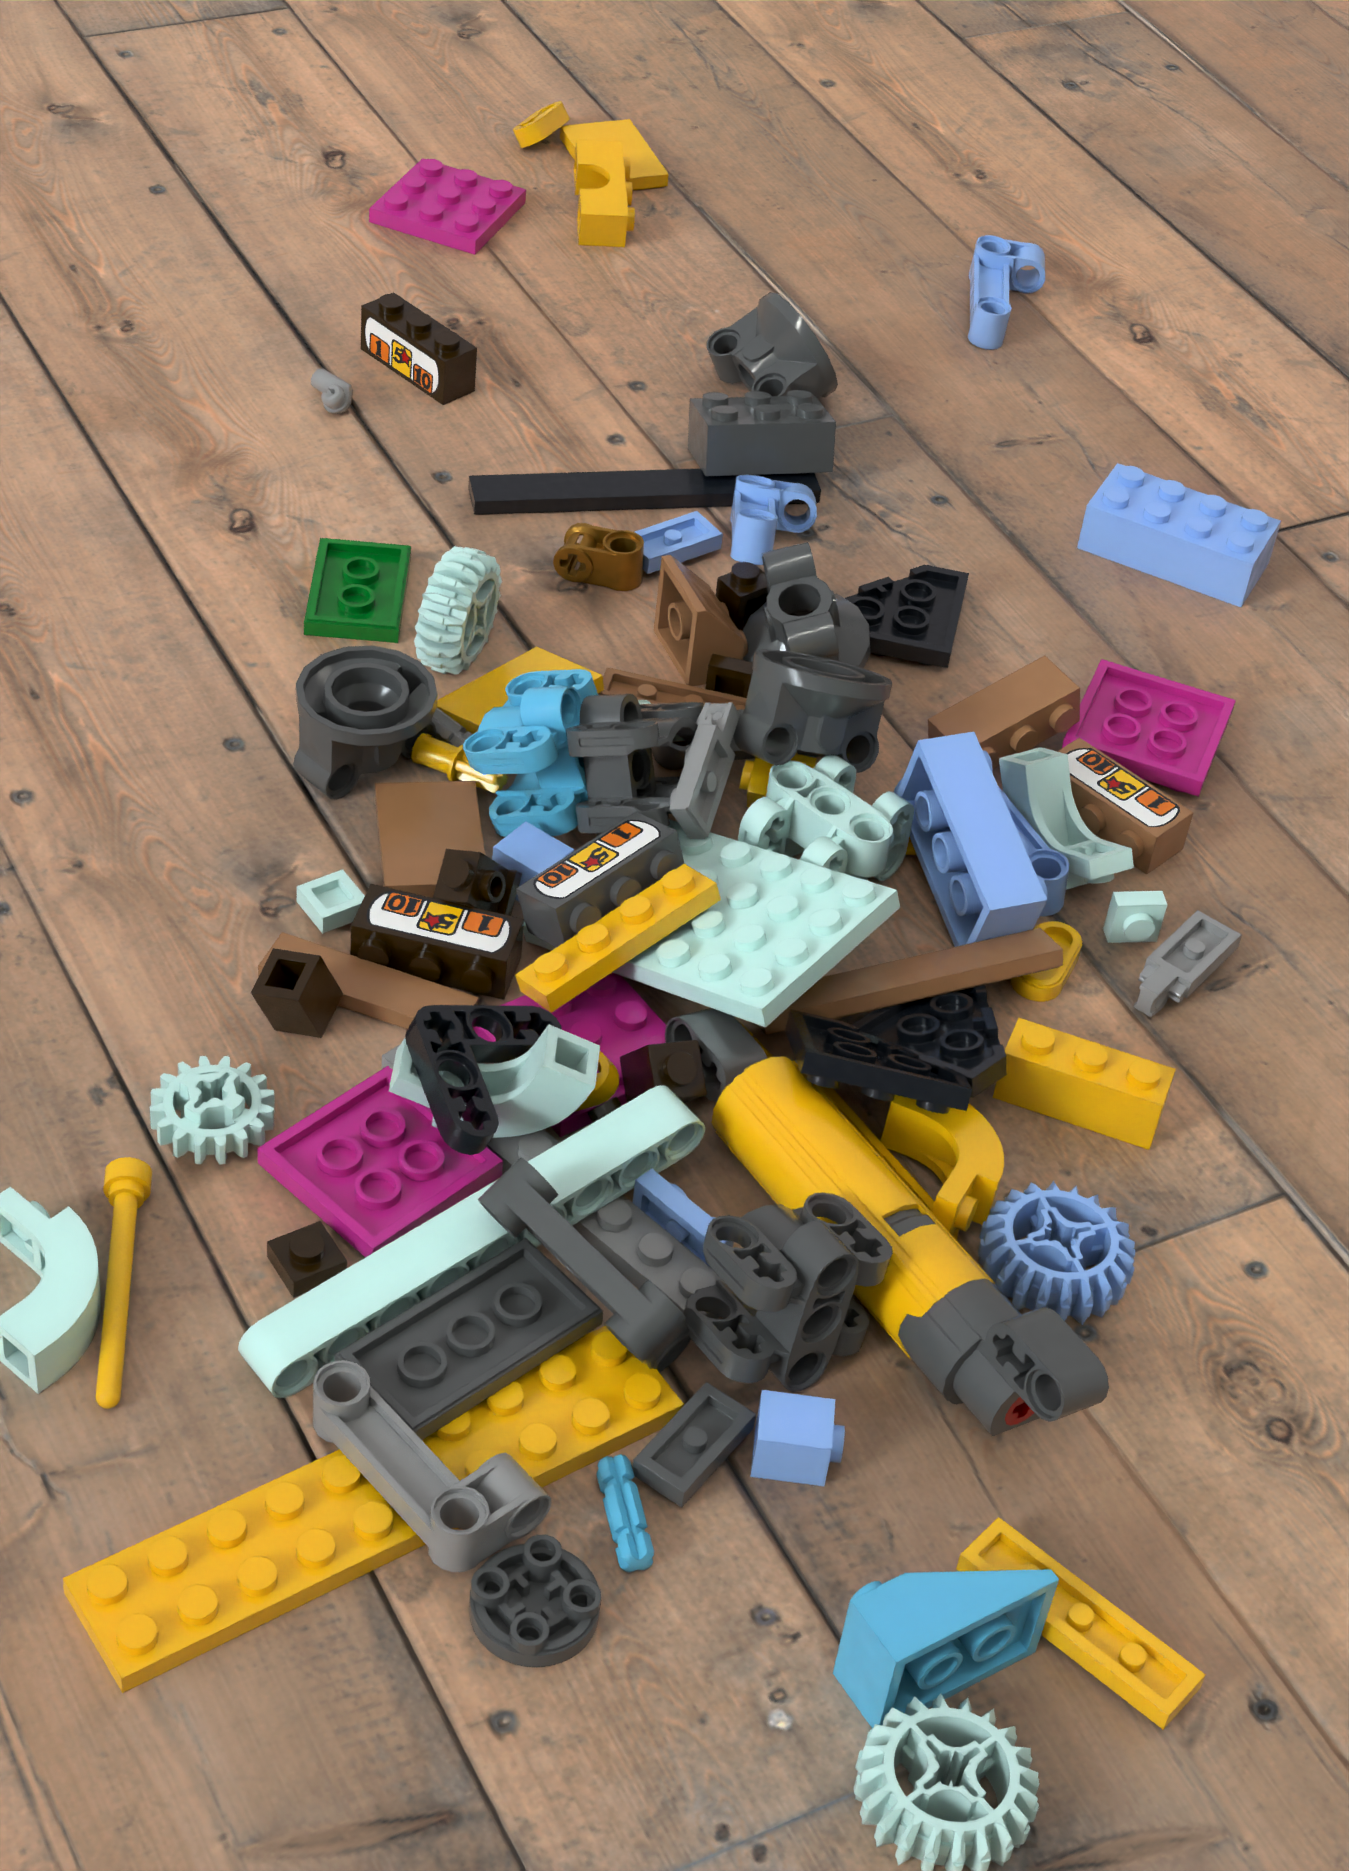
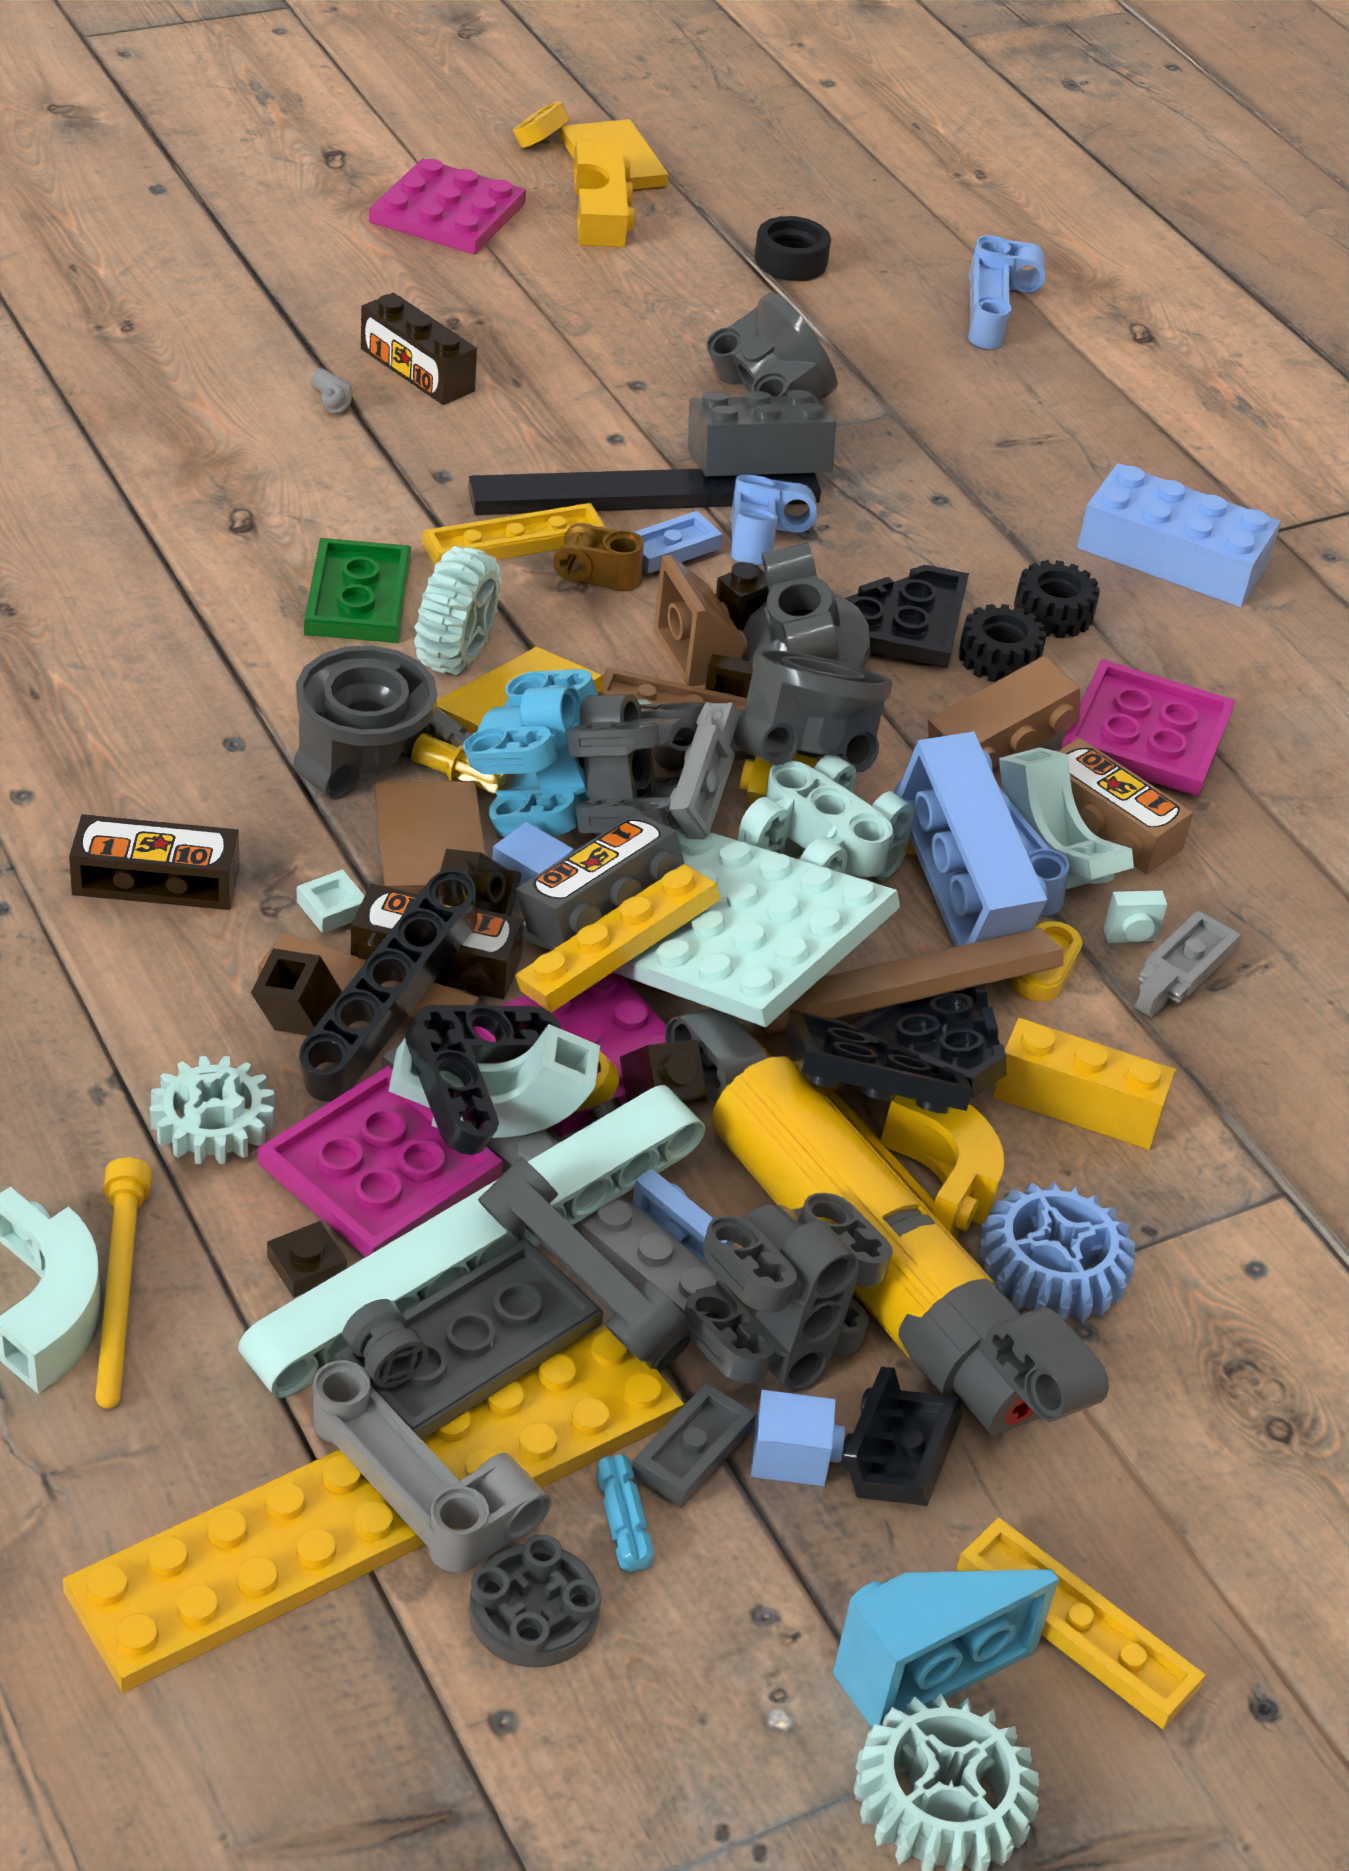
none -> dark brown brick [69,814,240,910]
none -> black beam [299,870,477,1102]
none -> dark grey wheel [343,1299,428,1388]
none -> yellow tile [422,503,606,566]
none -> black tyre [754,216,831,280]
none -> black bracket [842,1366,963,1506]
none -> black tyre [959,604,1046,683]
none -> black tyre [1014,560,1100,638]

